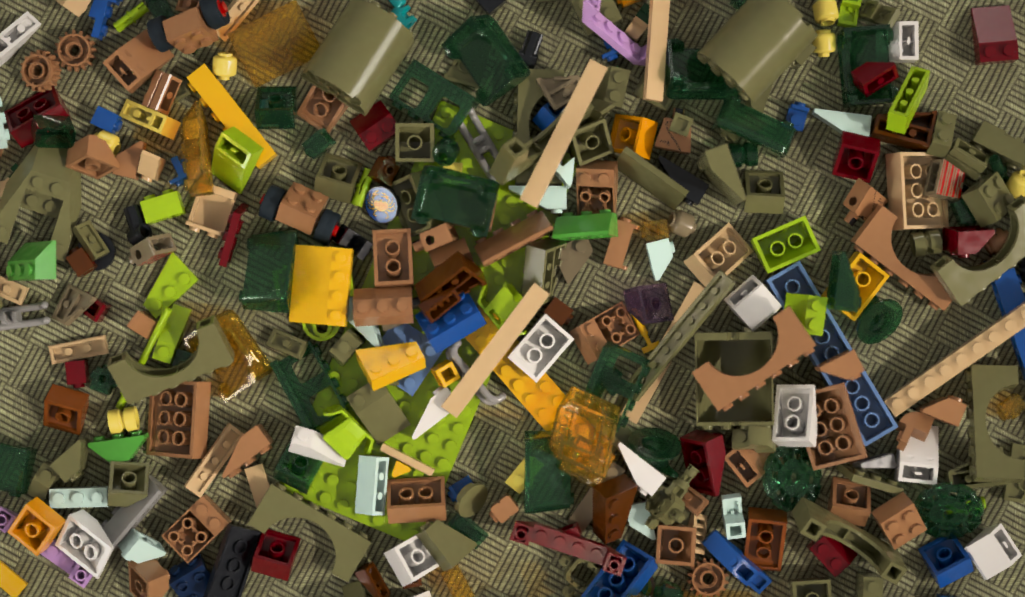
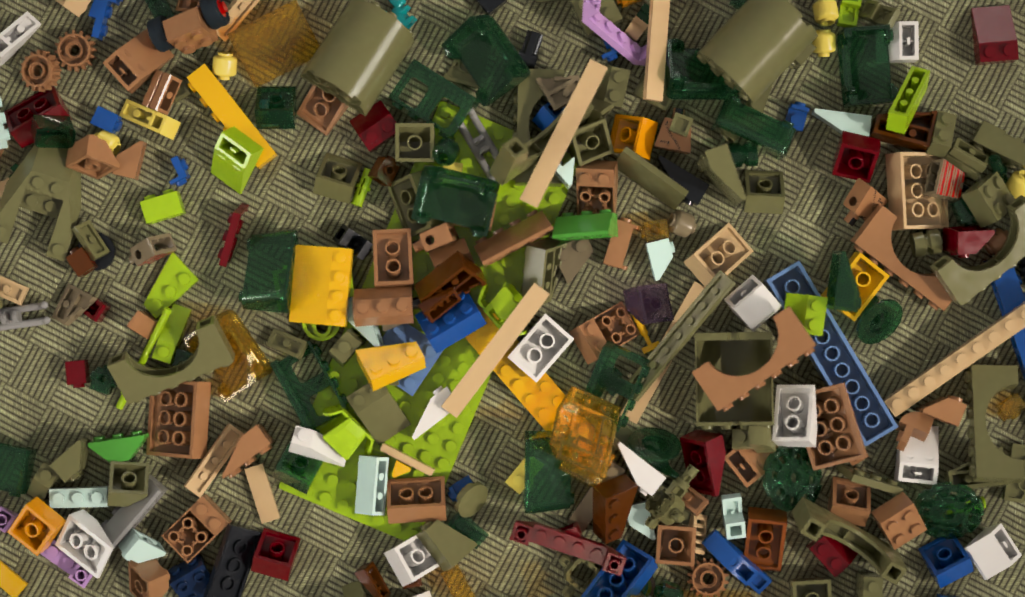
bright green slope [6,240,56,281] -> none
dark orange slope [43,384,90,435] -> none
tan tile [48,335,109,365] -> none
light yellow wheel [107,406,140,435] -> none
lime axle [113,1,149,33] -> none
black piece [123,205,152,246] -> none
tan slope [137,150,167,182] -> none
clear yellow slope [180,100,214,197] -> none
tan panel [185,180,238,239] -> none
olive arch [248,482,372,582] -> none
brick [258,182,341,246] -> none
clear green brick [301,128,336,159] -> none
tile [365,185,401,223] -> none
yellow brick [430,359,461,388] -> none
light grey piece [446,340,506,406] -> none
medium nougat brick [489,493,519,523] -> none
light aqua slope [509,185,567,214] -> none
reddish brown brick [544,297,574,326] -> none
lime slope [750,216,821,274] -> none
medium nougat slope [814,349,865,381] -> none
dark red slope [851,62,899,97] -> none
flat silver slope [852,453,897,469] -> none

